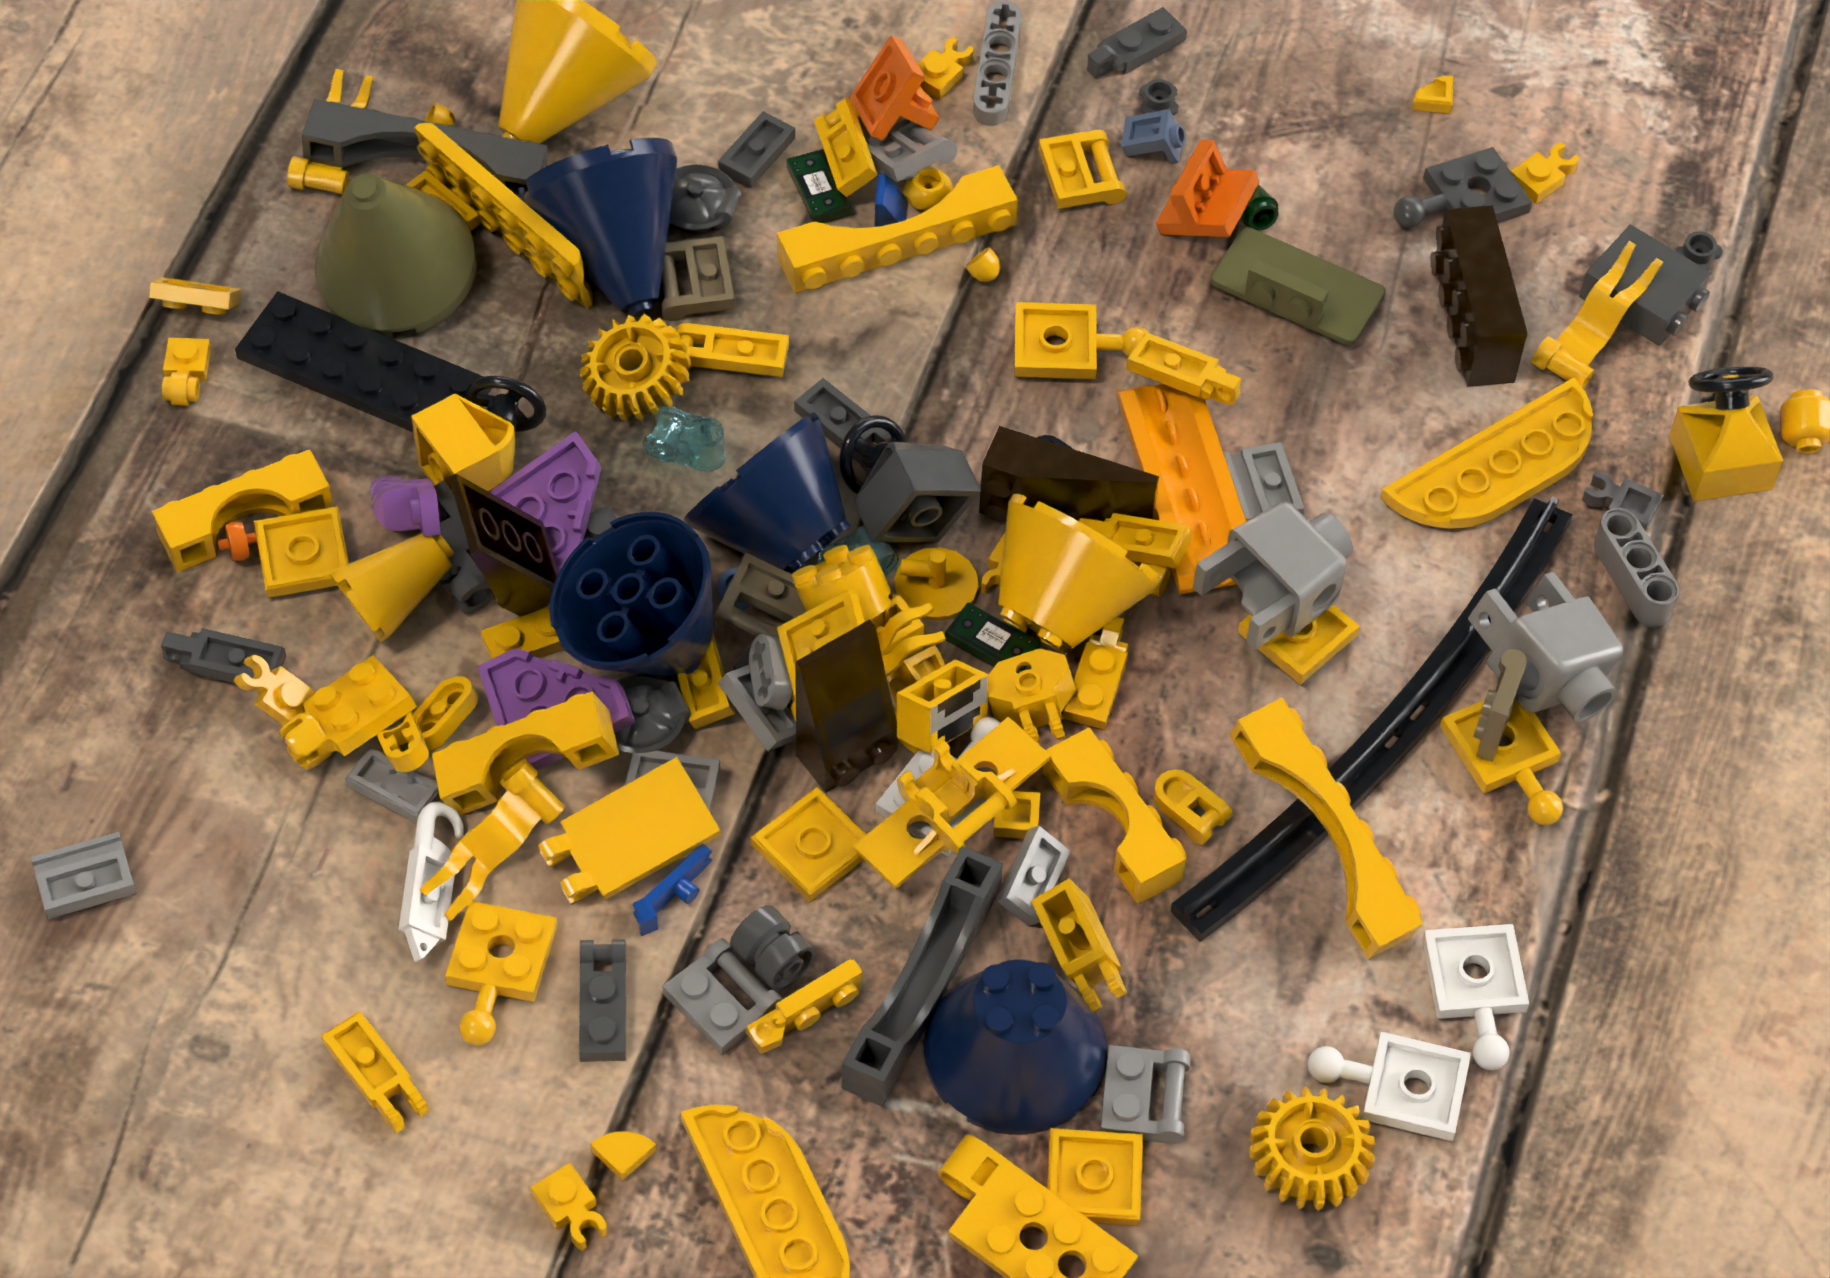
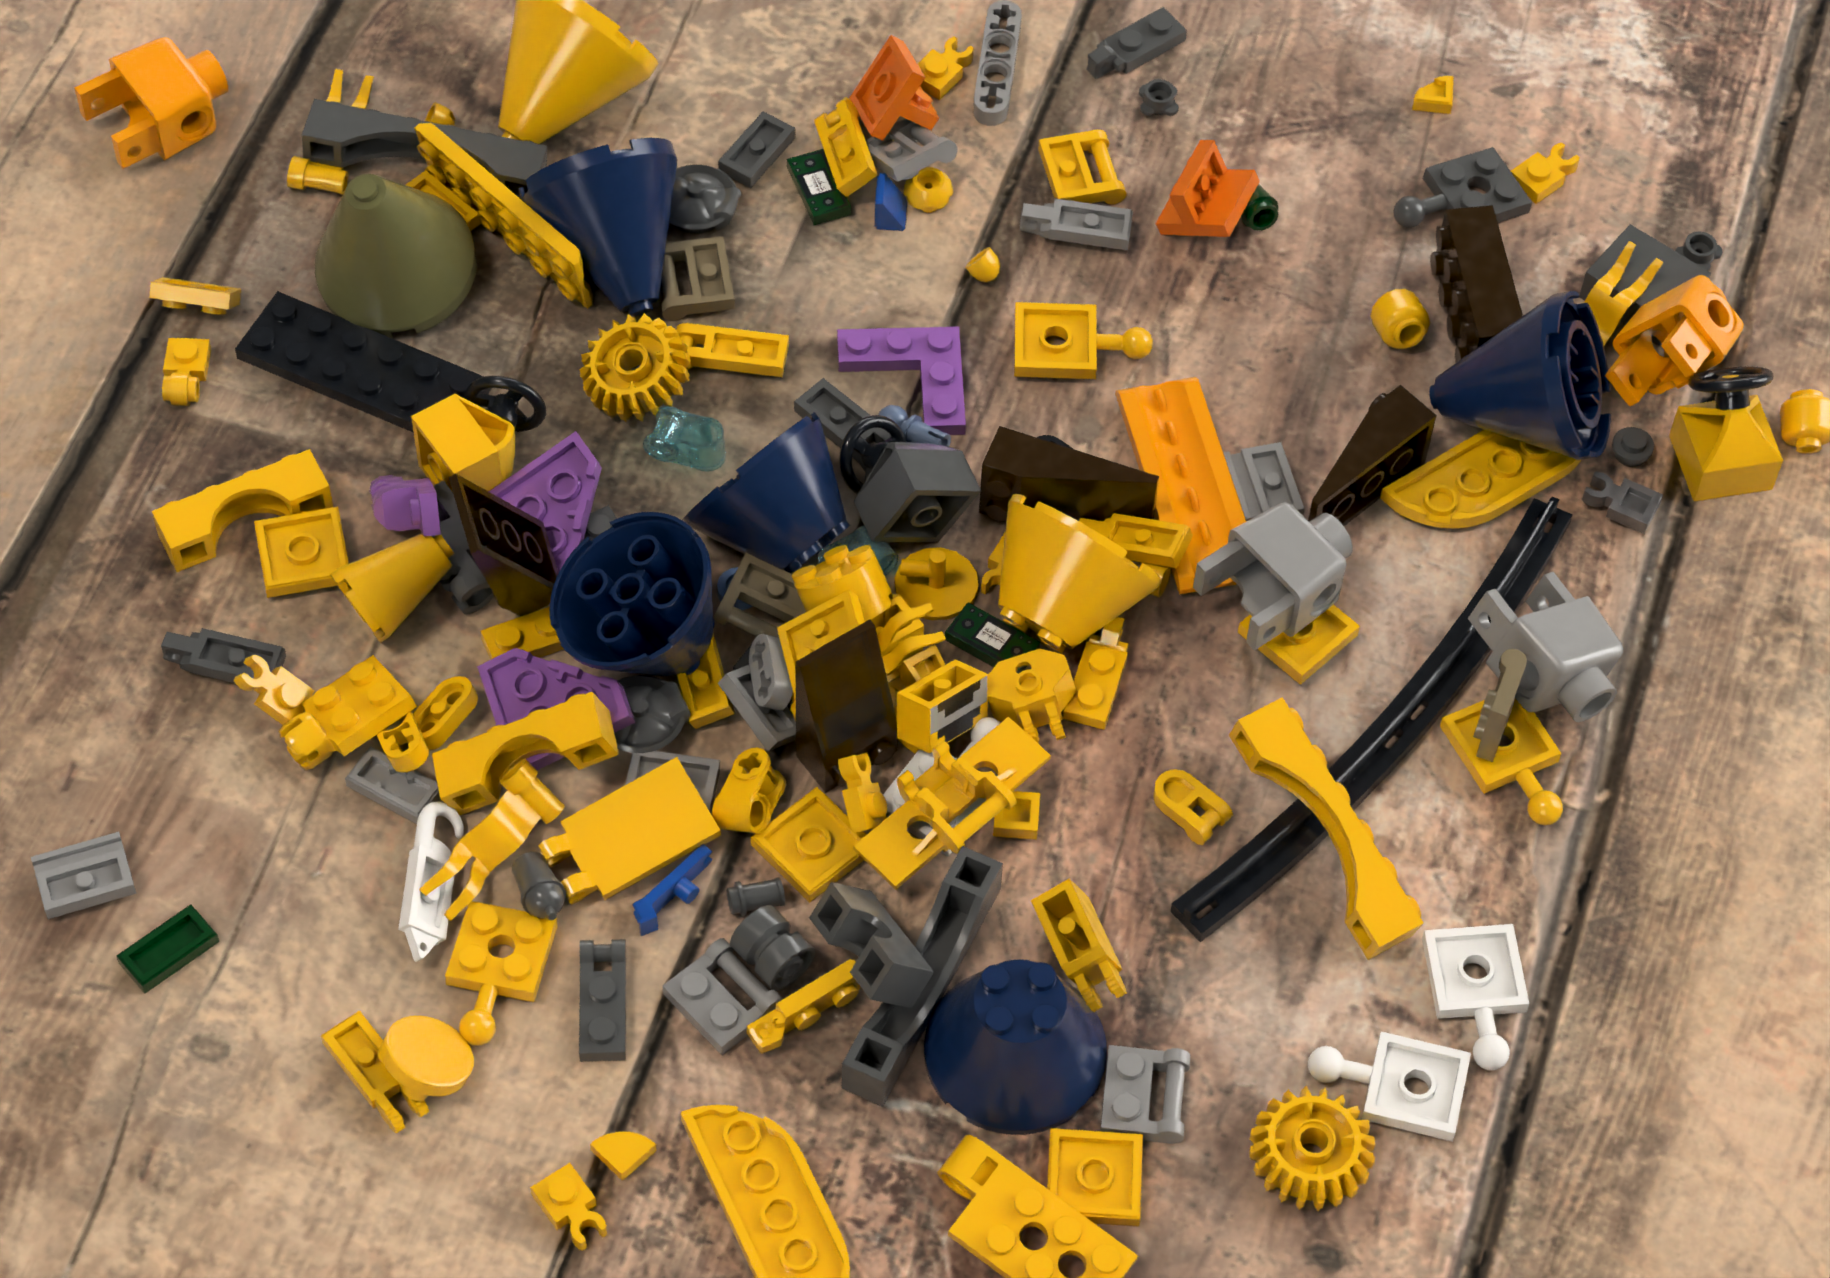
orange piece [217,521,257,561] -> none
yellow arch [777,165,1018,293] -> none
light grey plate [996,826,1071,926] -> none
yellow arch [1043,728,1187,905] -> none
sand blue bracket [1121,109,1186,164] -> none
yellow hinge [1126,332,1241,405] -> none
olive bracket [1211,227,1386,346] -> none
light grey beam [1594,508,1679,628] -> none
none -> light orange piece [74,37,229,169]
none -> dark green tile [116,904,219,994]
none -> yellow tile [378,1015,474,1101]
none -> dark grey piece [512,852,566,920]
none -> yellow piece [712,747,786,834]
none -> dark grey pin [726,877,785,917]
none -> dark grey arch [809,882,934,1008]
none -> medium lavender plate [837,327,966,435]
none -> yellow plate [838,753,887,834]
none -> sand blue pin [878,405,951,447]
none -> light grey hinge [1020,198,1133,250]
none -> dark brown slope [1308,385,1437,526]
none -> yellow head [1370,289,1430,349]
none -> dark blue cone [1429,291,1611,460]
none -> light orange piece [1604,275,1744,407]
none -> dark grey plate [1612,427,1654,467]

